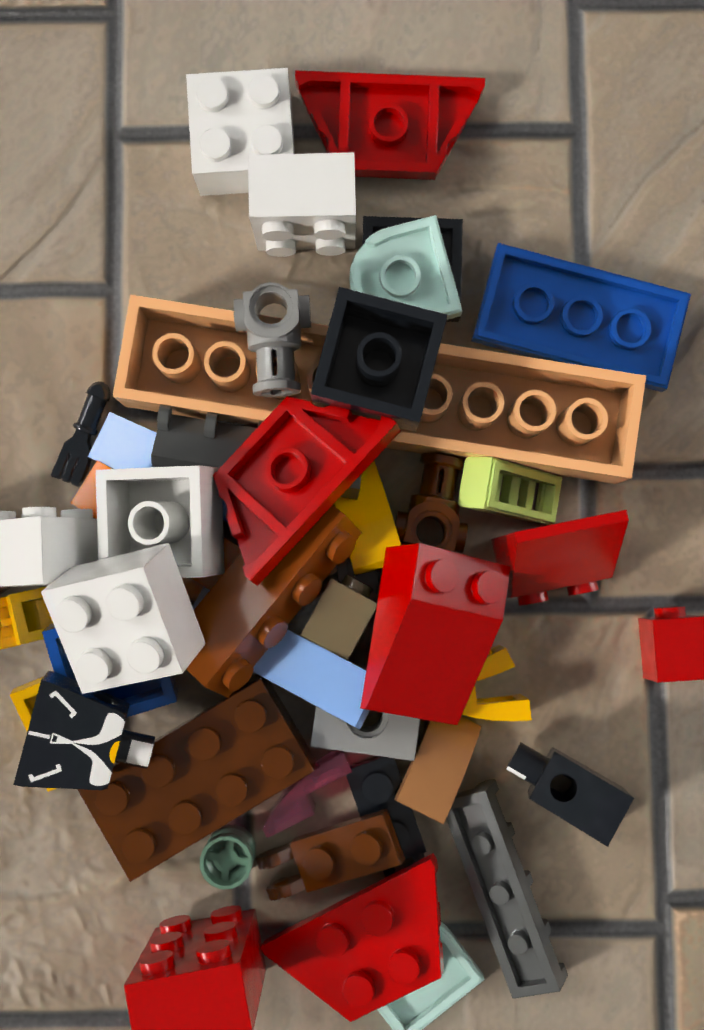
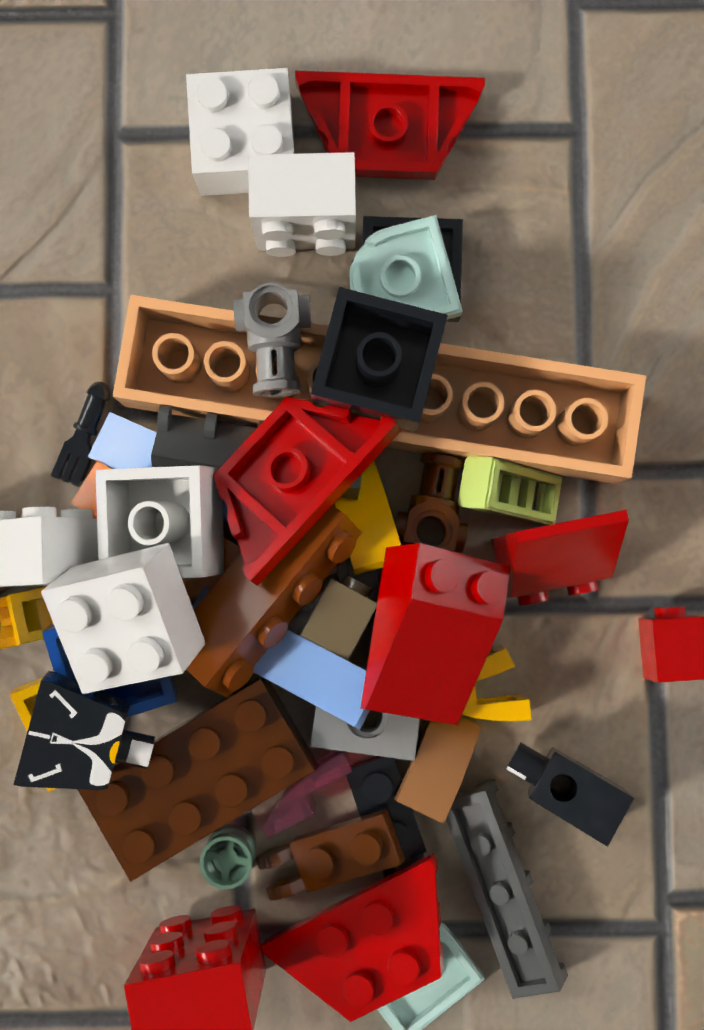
blue plate [471,243,691,392] -> none

